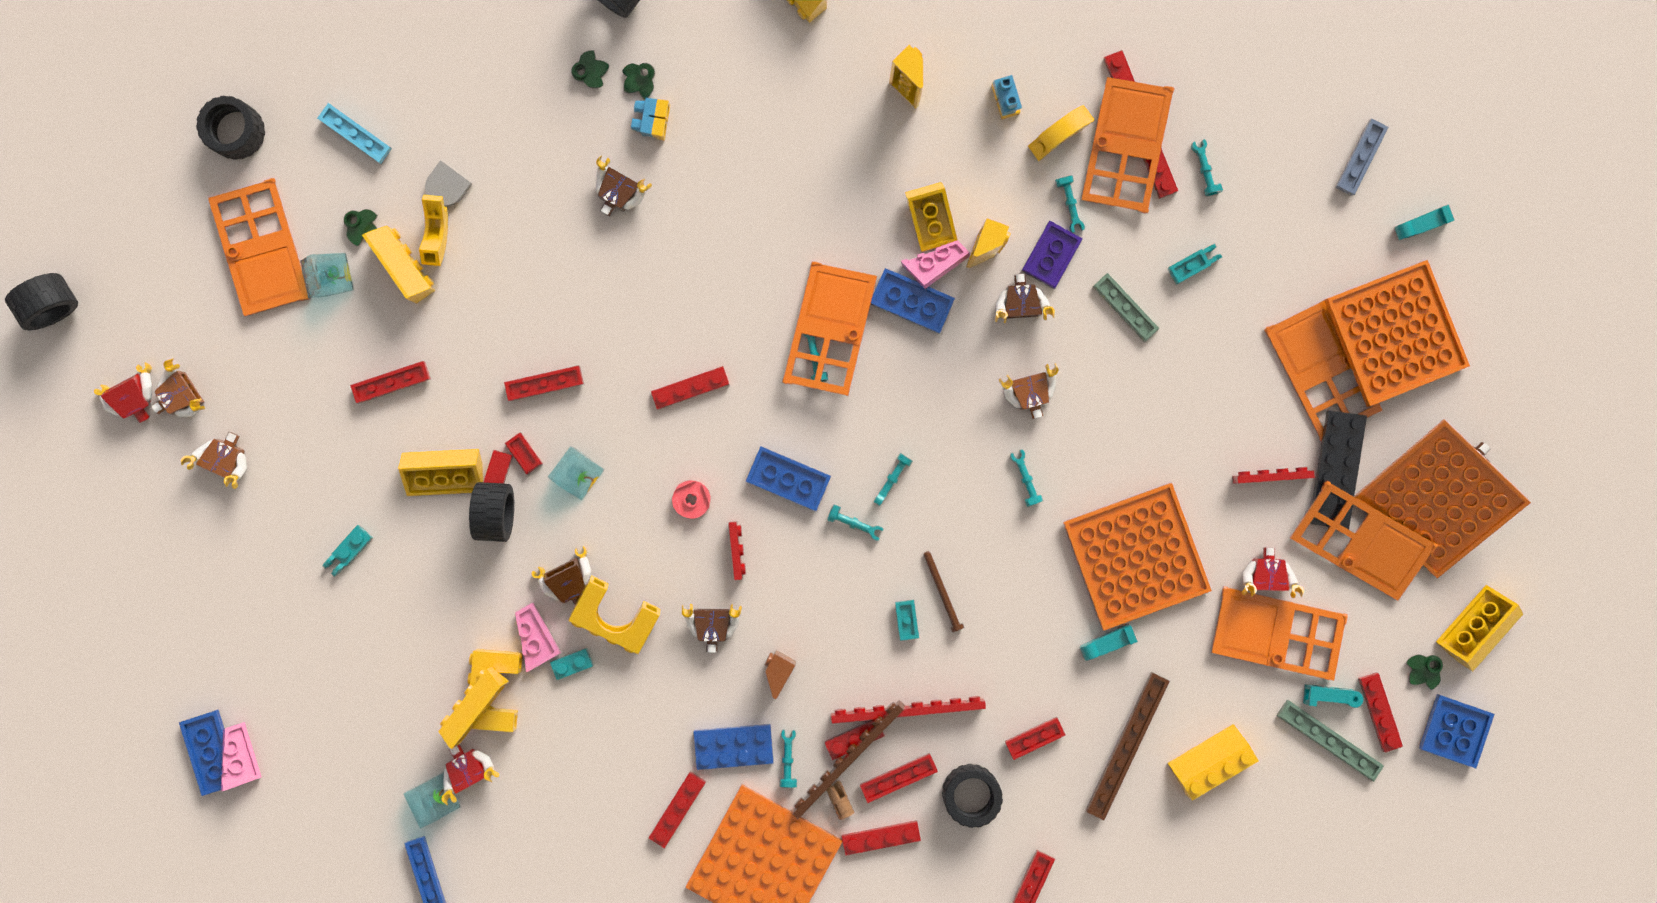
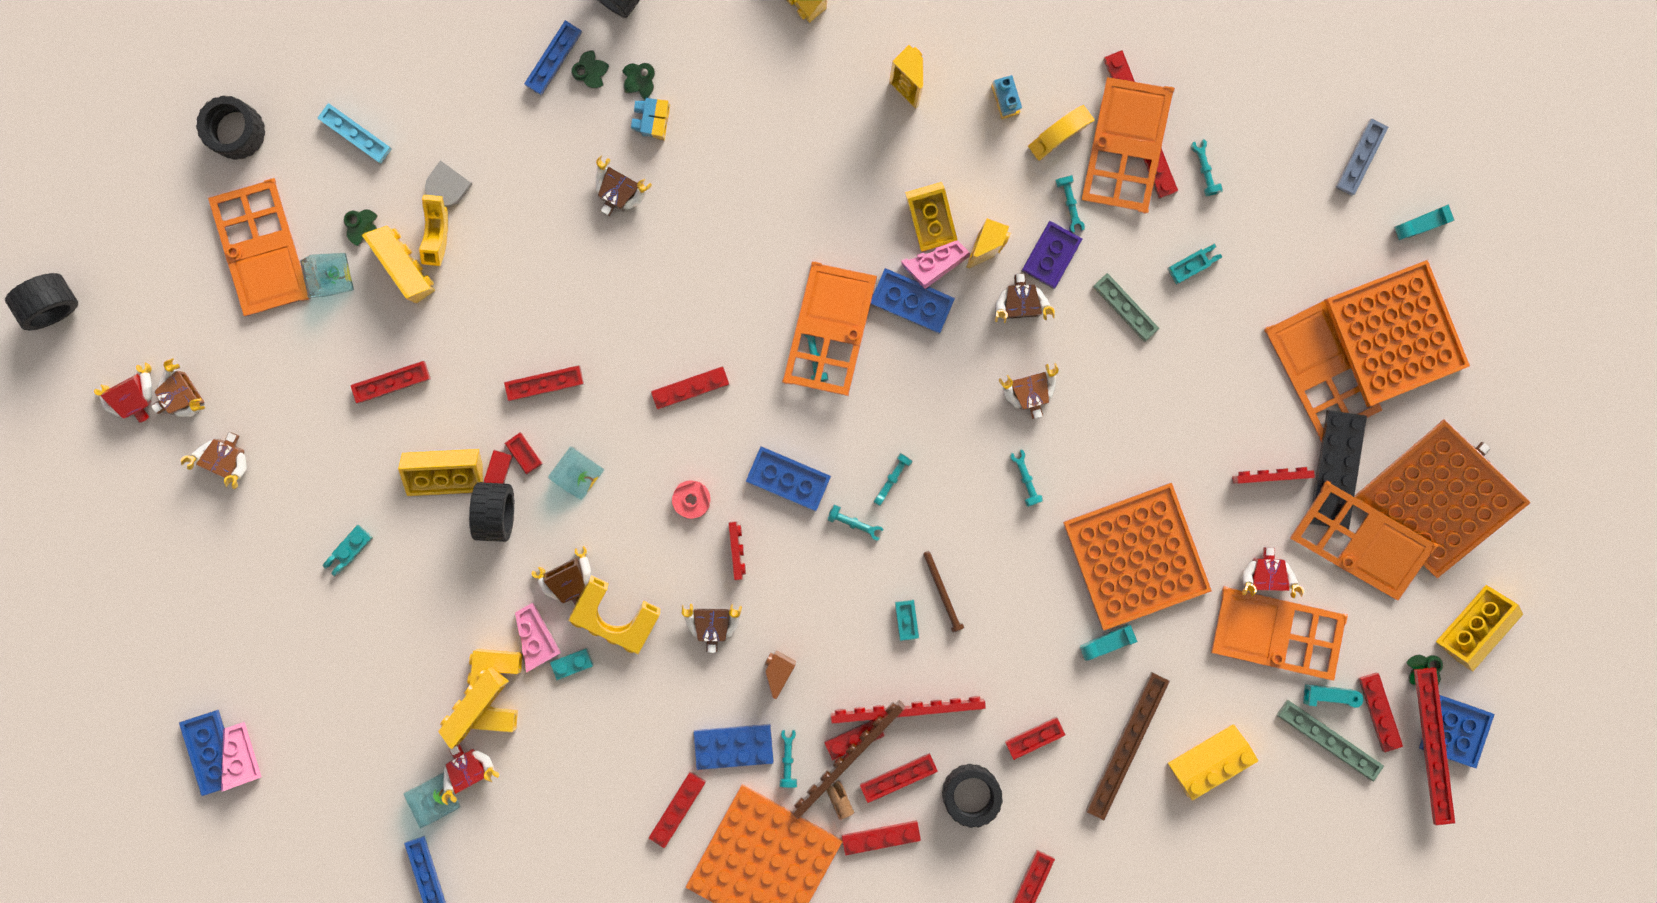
none -> blue plate [524,20,582,96]
none -> red plate [1414,667,1455,826]

